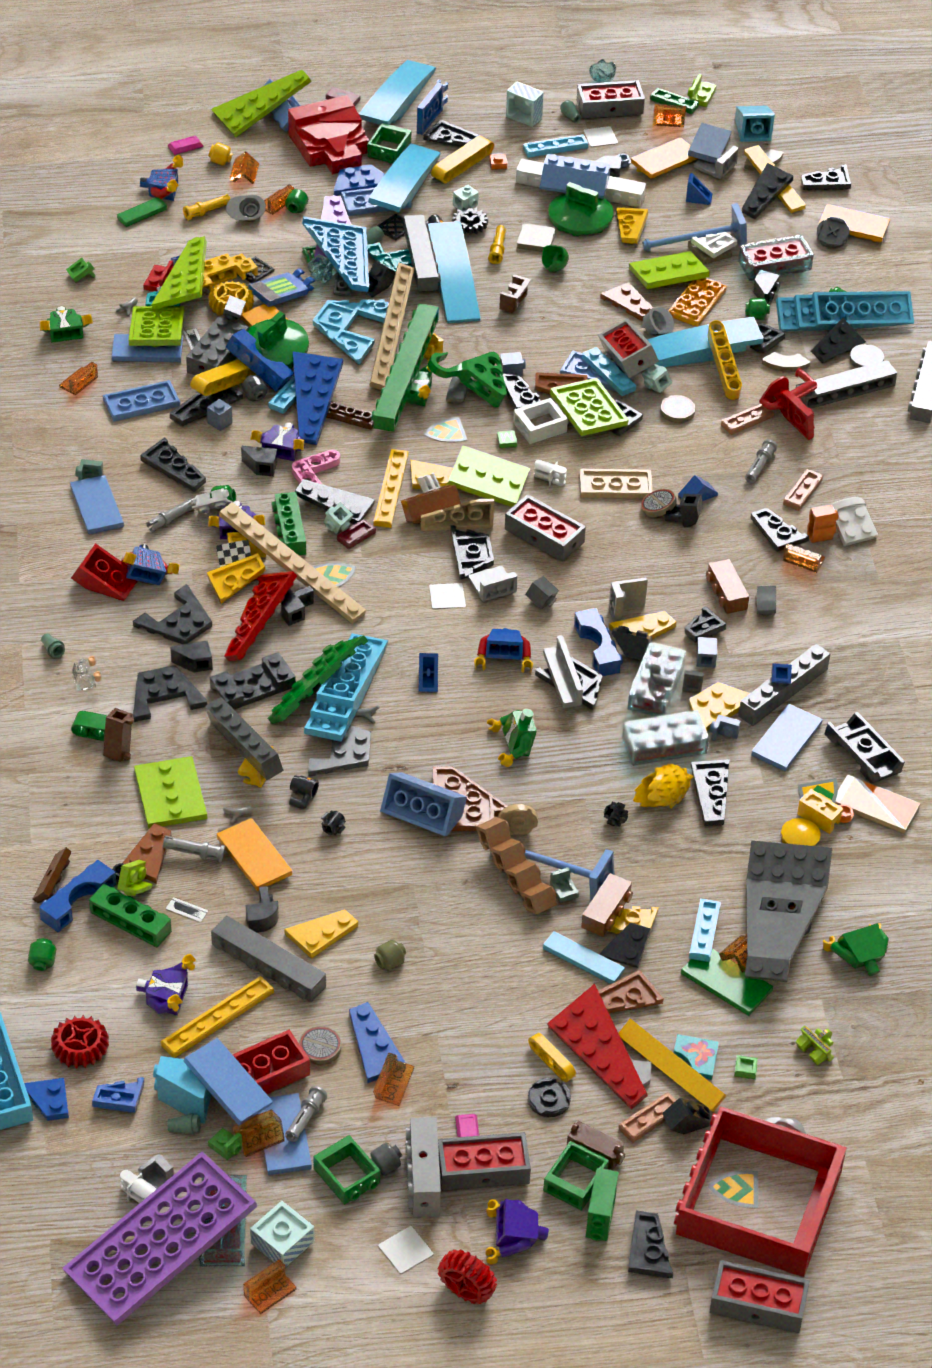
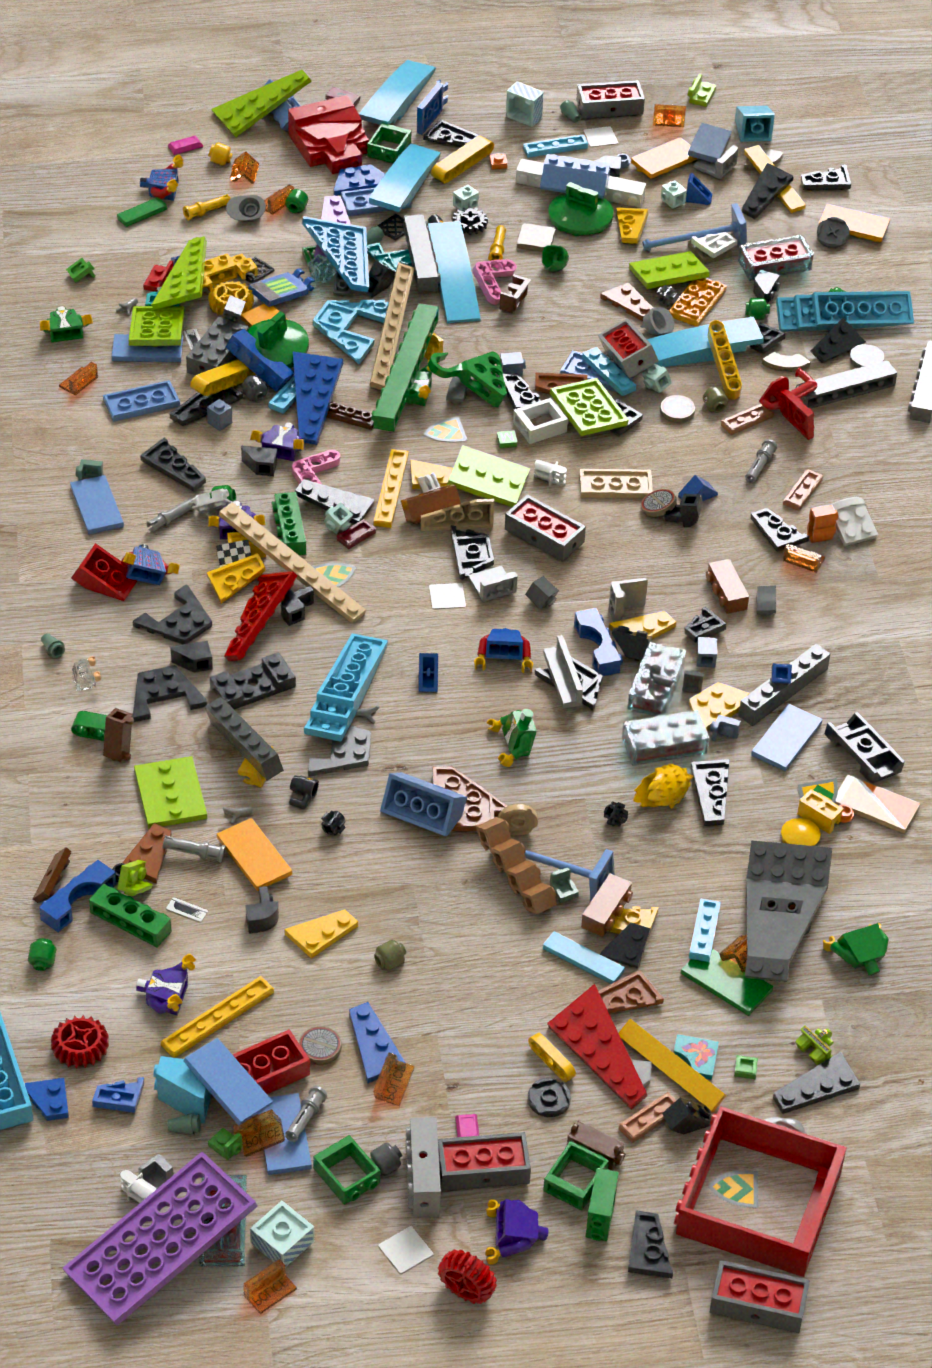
brick [211,915,326,1002] -> none
green wing [267,635,368,724] -> none
clear light blue hair [589,59,616,83] -> none
green tile [650,88,699,114] -> none
none -> bright pink beam [472,259,517,305]
none -> dark grey gear [656,285,677,307]
none -> light aqua brick [661,180,687,209]
none -> olive head [703,387,728,413]
none -> wing [773,1052,860,1114]

